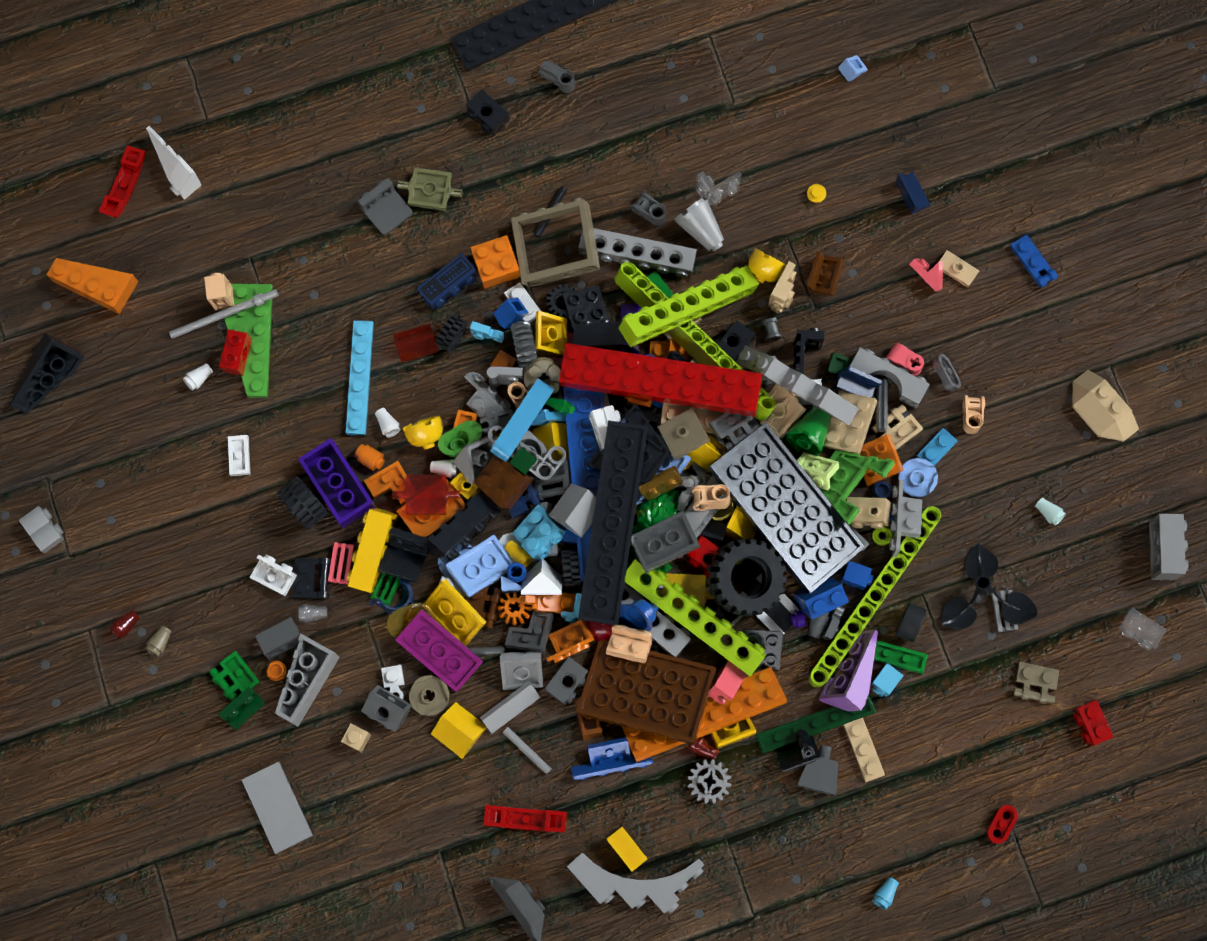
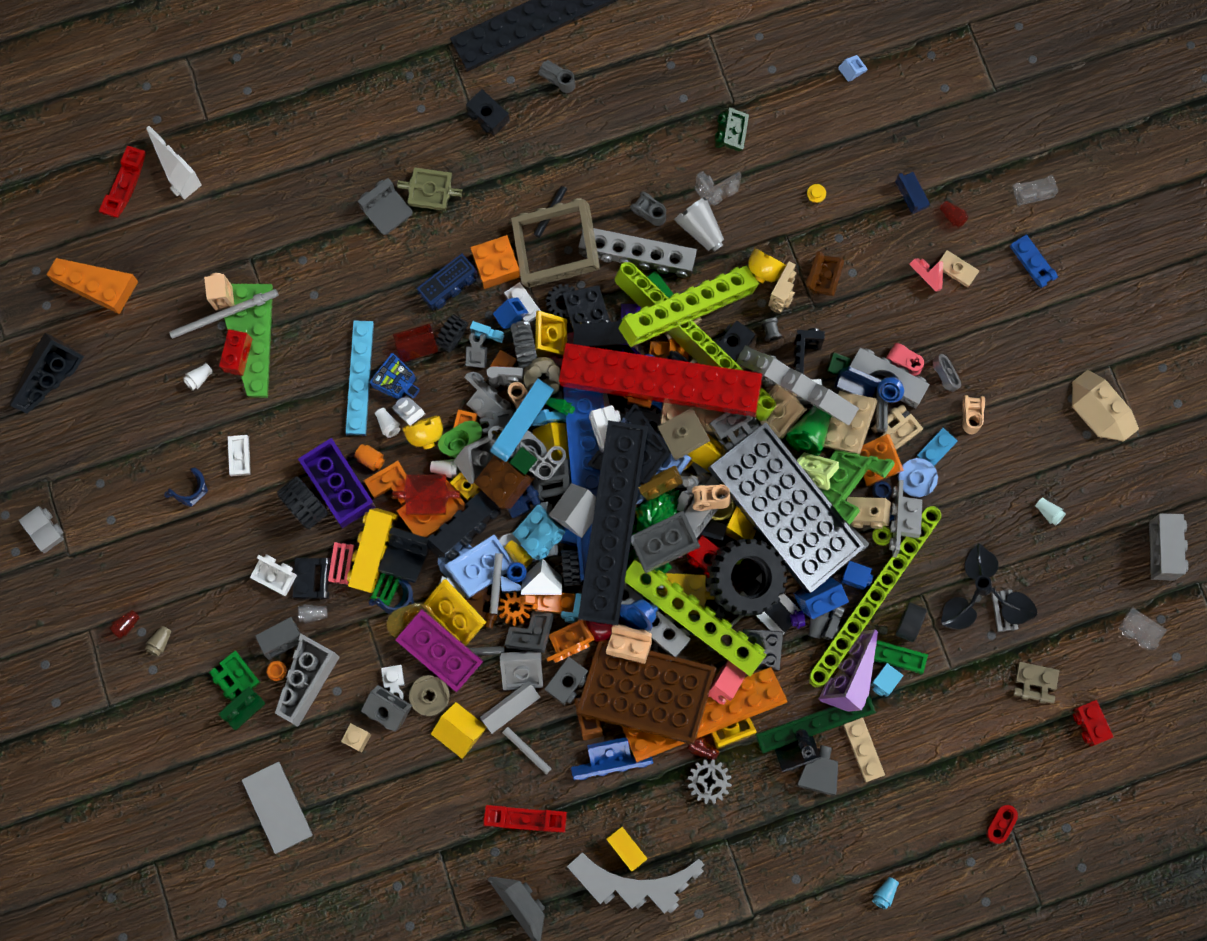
none -> dark blue helmet [164,467,208,507]
none -> torso [370,353,420,400]
none -> white plate [392,395,425,426]
none -> dark grey plate [465,332,487,368]
none -> light grey bar [490,553,503,614]
none -> dark green bracket [714,107,749,152]
none -> blue cone [878,377,904,403]
none -> clear red cone [940,201,969,228]
none -> clear hinge [1012,175,1058,206]

